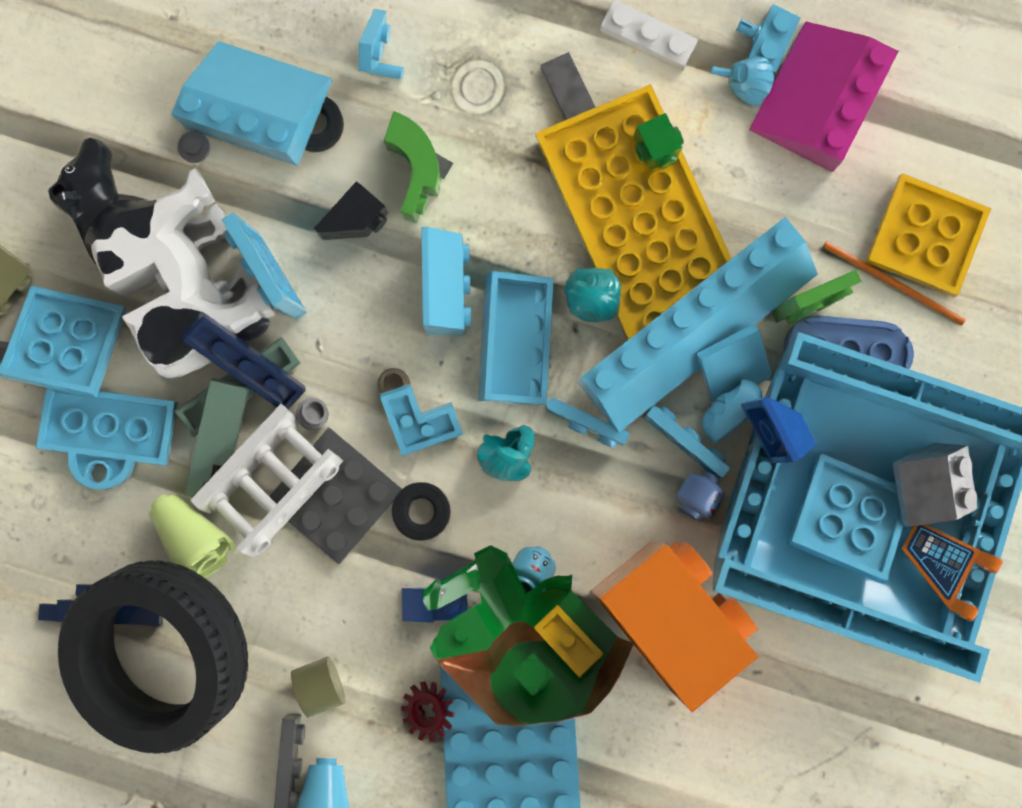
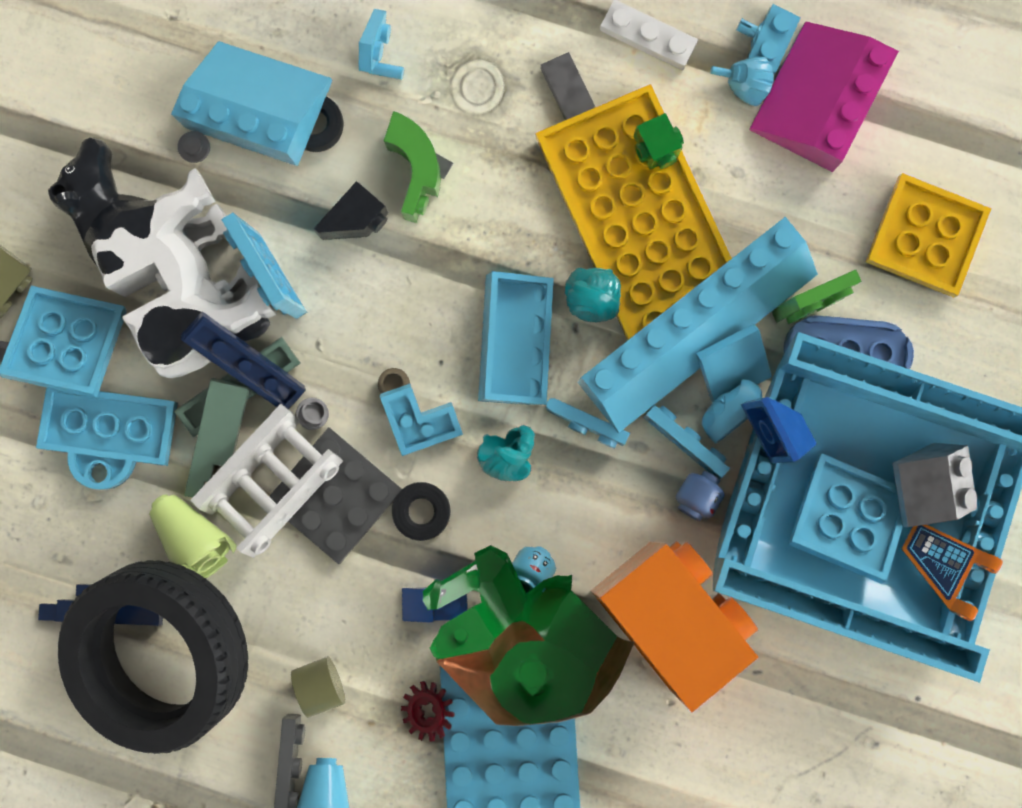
medium azure slope [421,227,471,336] -> none
yellow plate [533,605,604,678] -> none
orange axle [822,241,966,326] -> none

